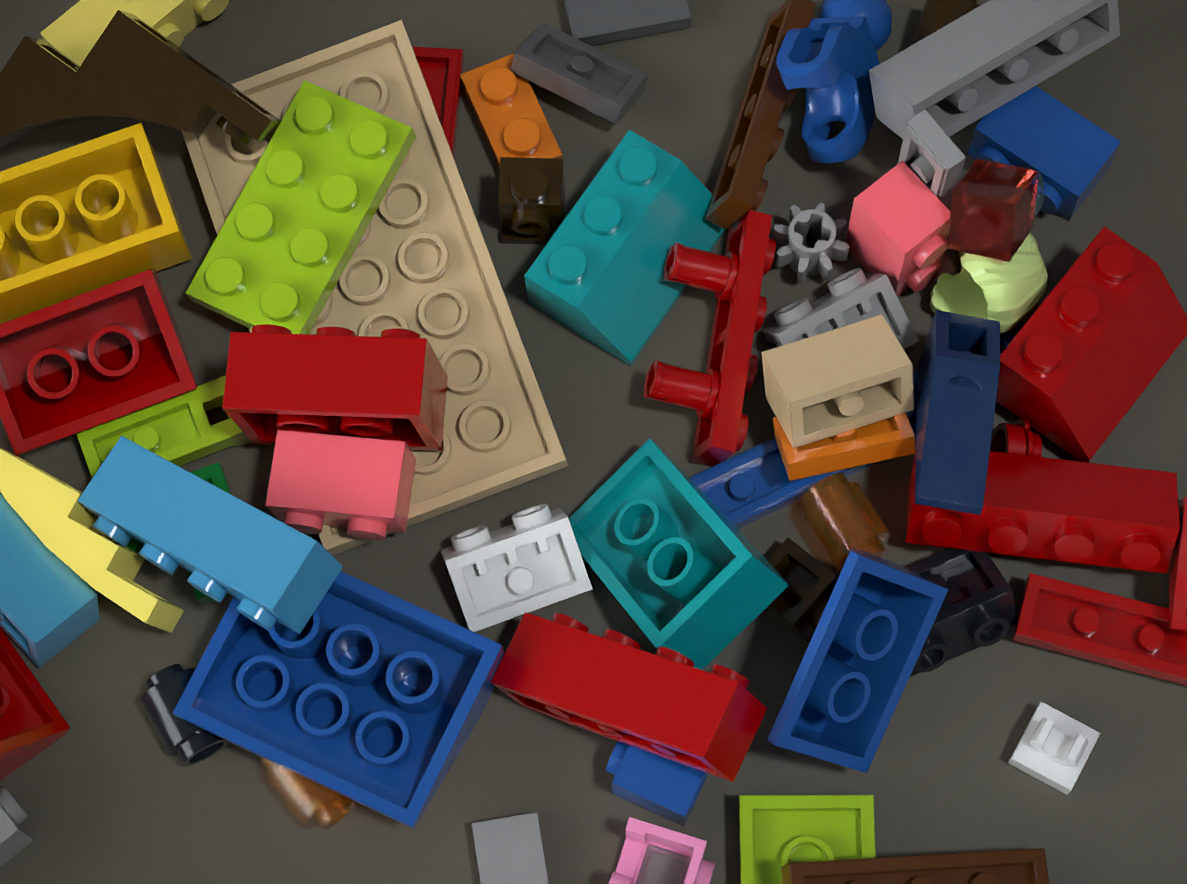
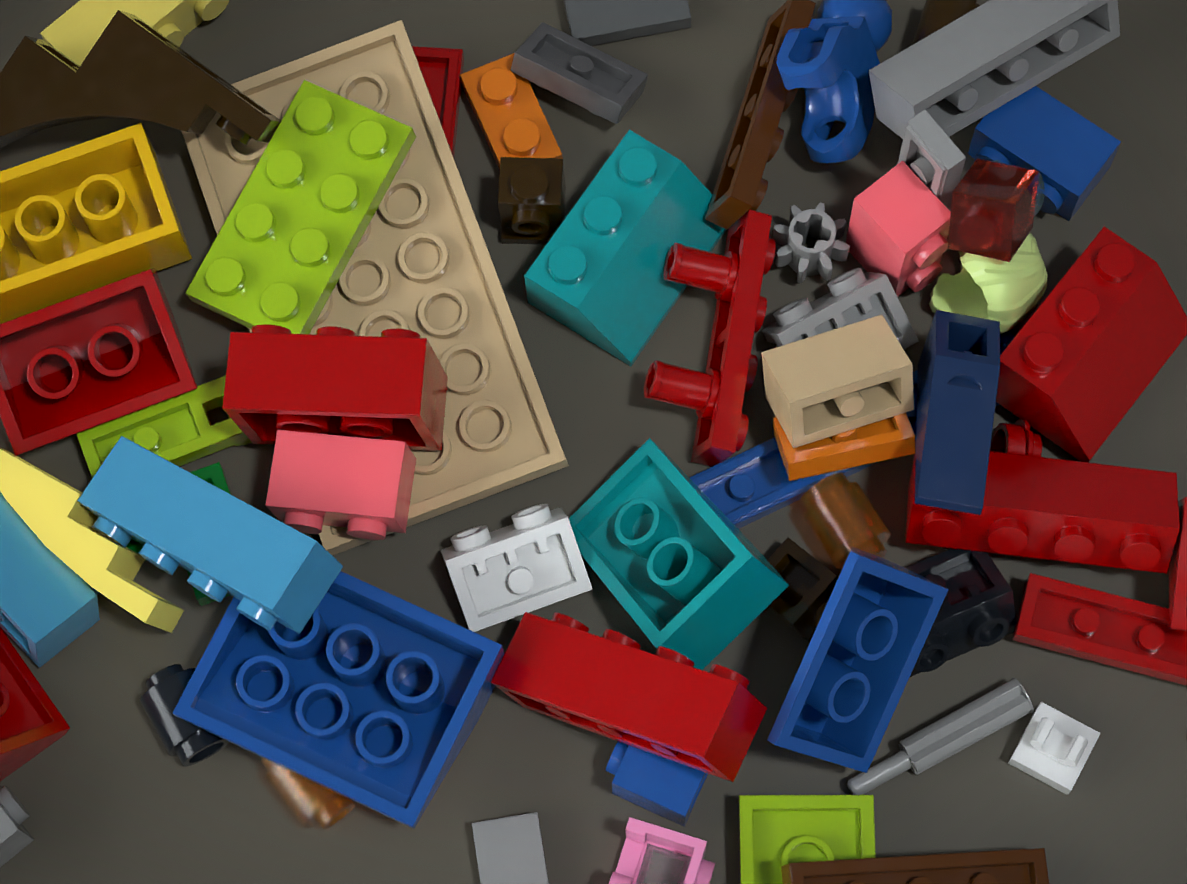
none -> light grey axle [847,678,1034,795]

